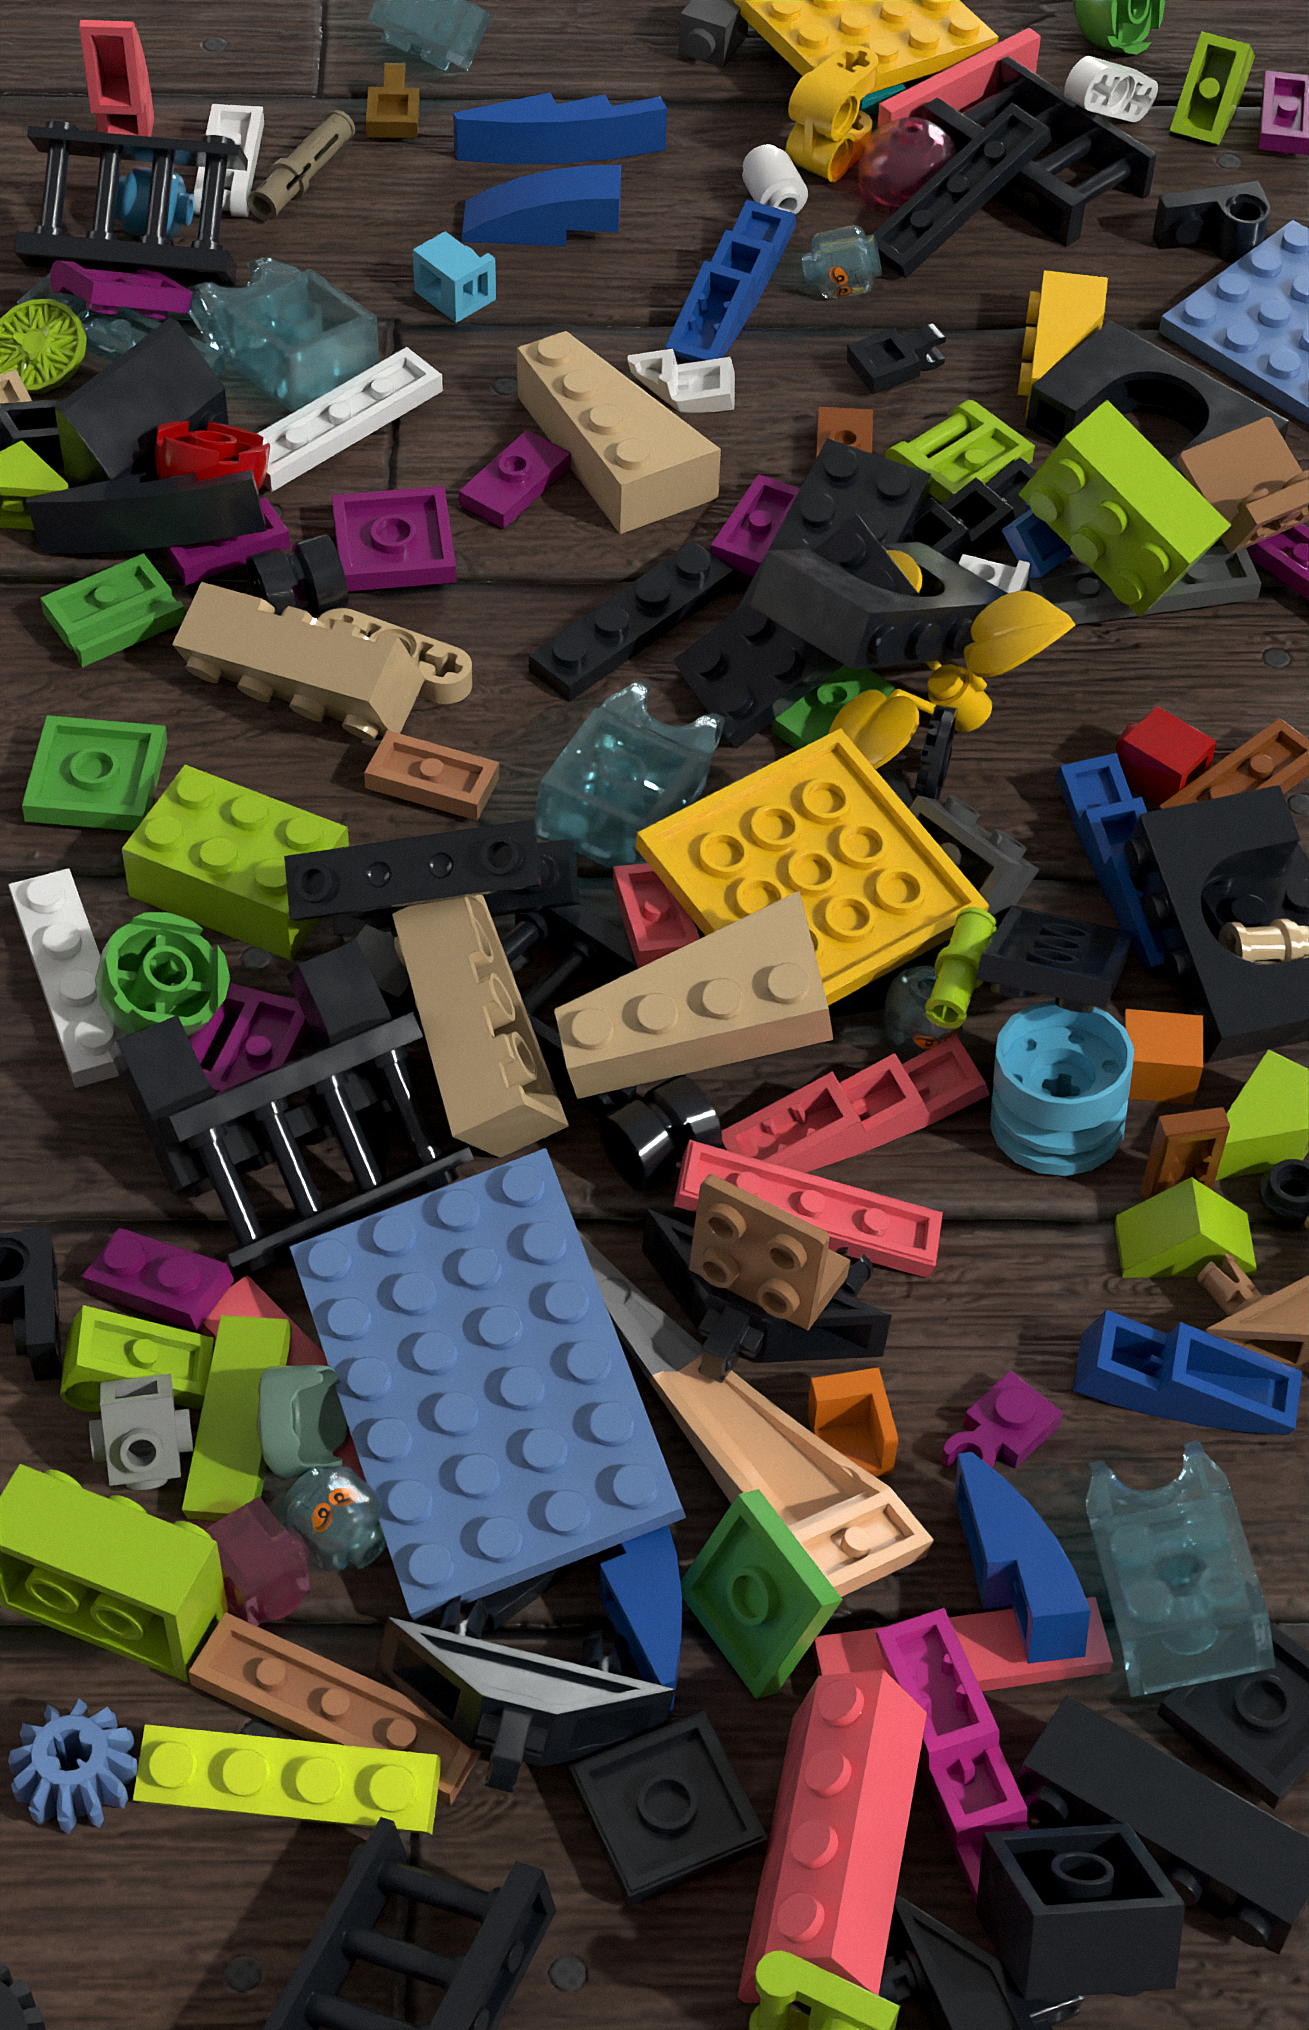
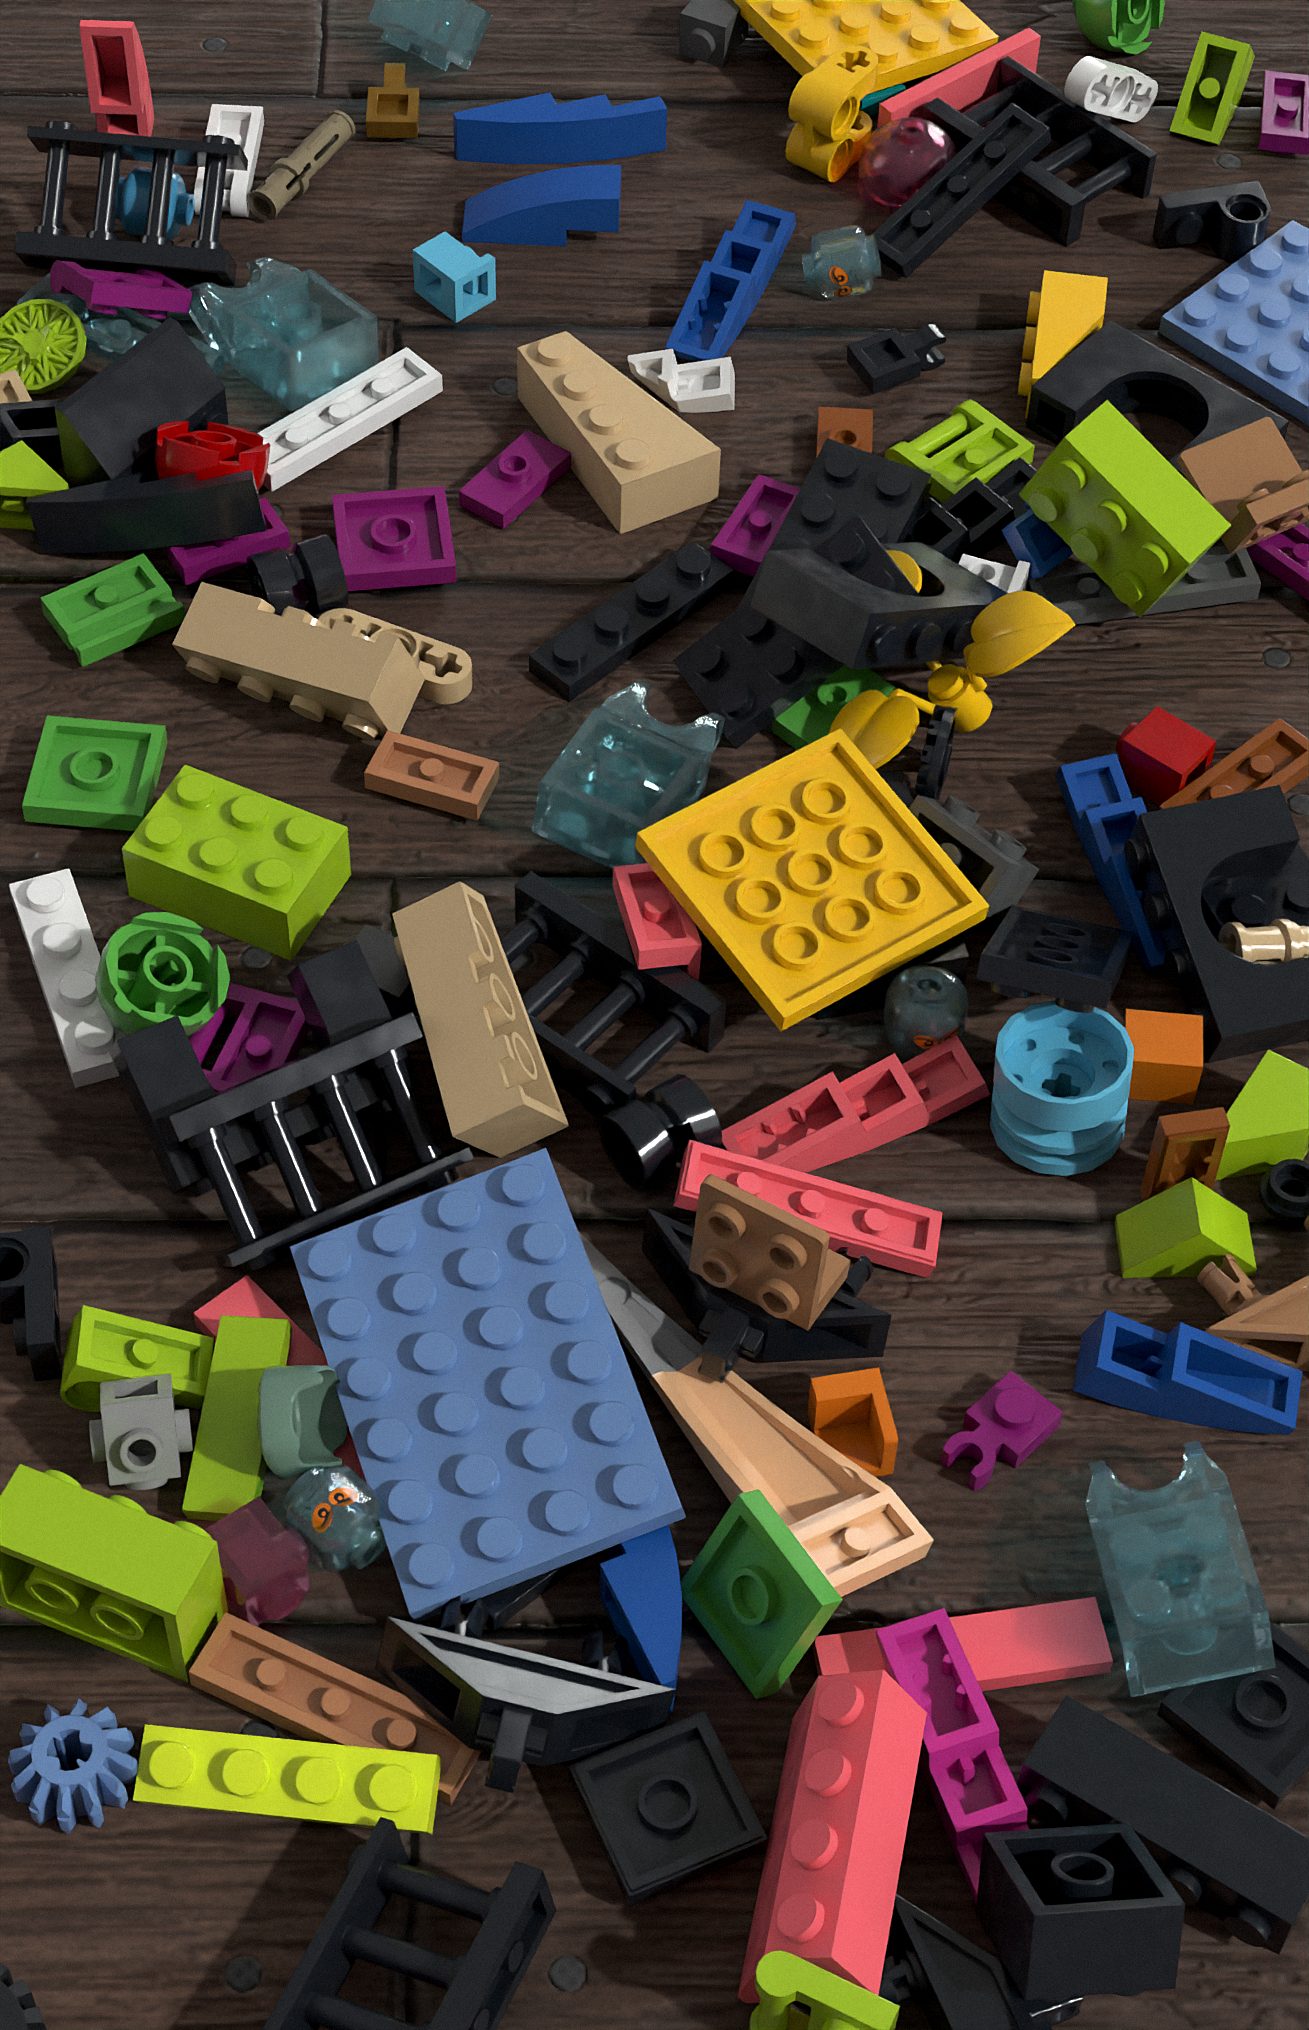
magenta plate [81,1228,234,1331] -> none
black fence [284,820,580,938] -> none
tan wedge [554,891,833,1099] -> none
white brick [742,144,808,214] -> none
lime pin [925,907,997,1029] -> none
blue slope [954,1452,1091,1664] -> none

